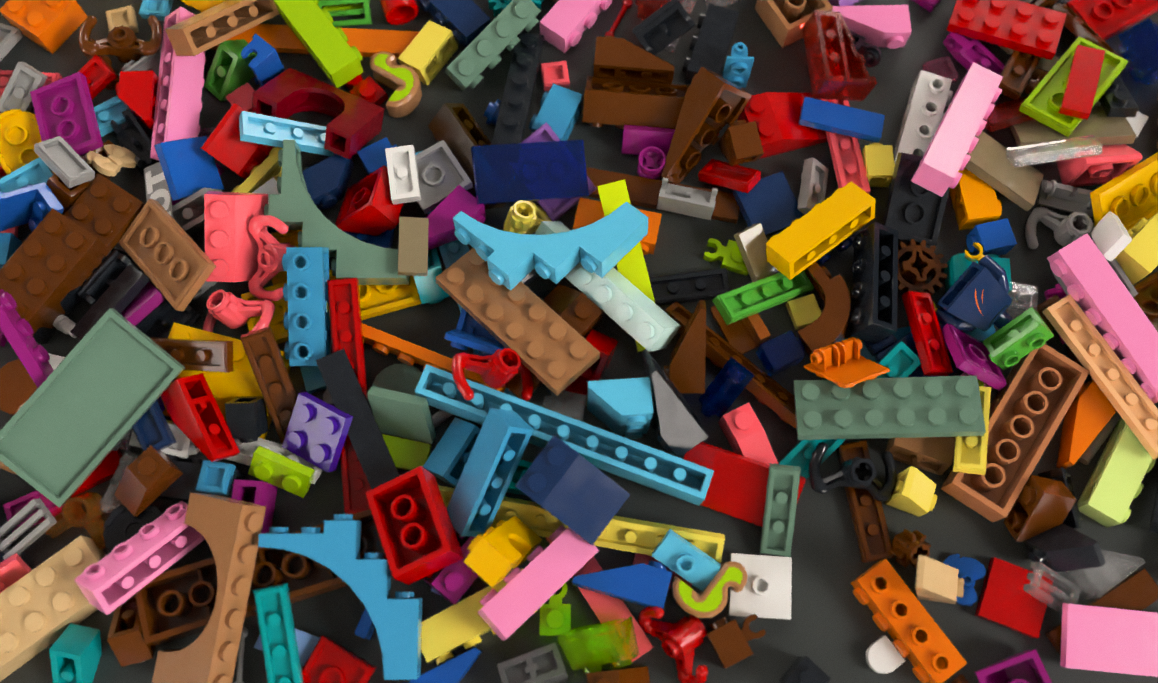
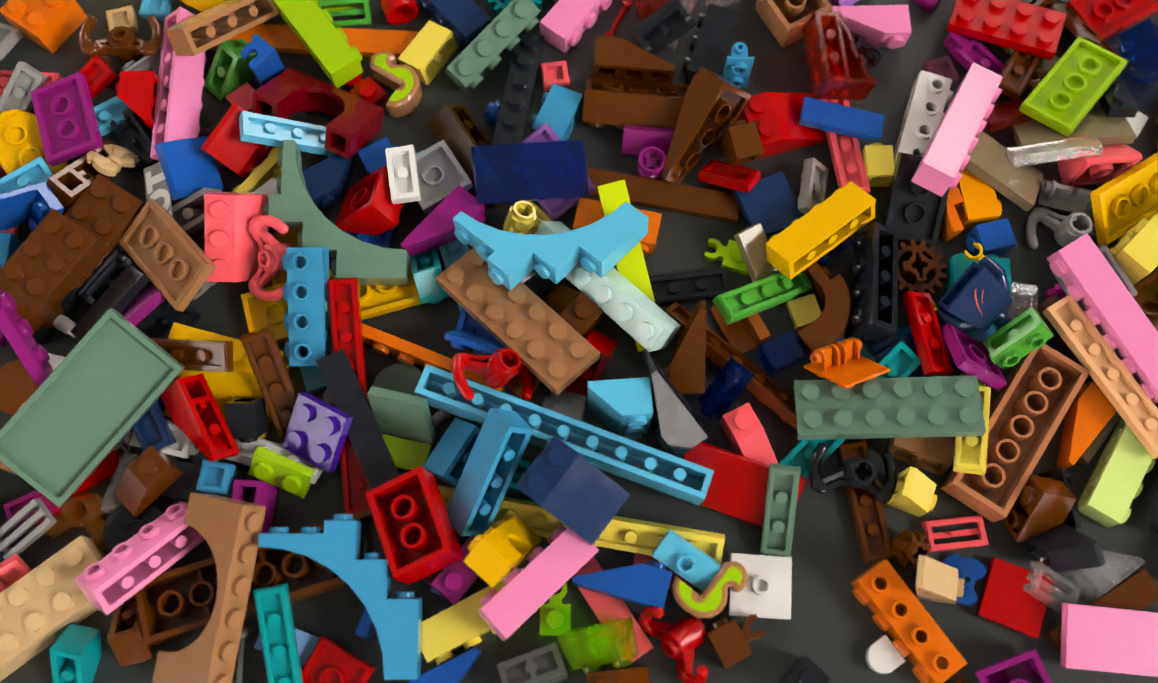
light grey tile [34,136,95,188] -> none
coral piece [202,289,275,333] -> none
dark tan tile [398,217,429,276] -> none
light grey hinge [657,177,718,220] -> none
red tile [1059,45,1106,120] -> none
white tile [1090,211,1132,262] -> none
none -> coral tile [921,515,989,552]
none -> orange slope [940,185,964,243]

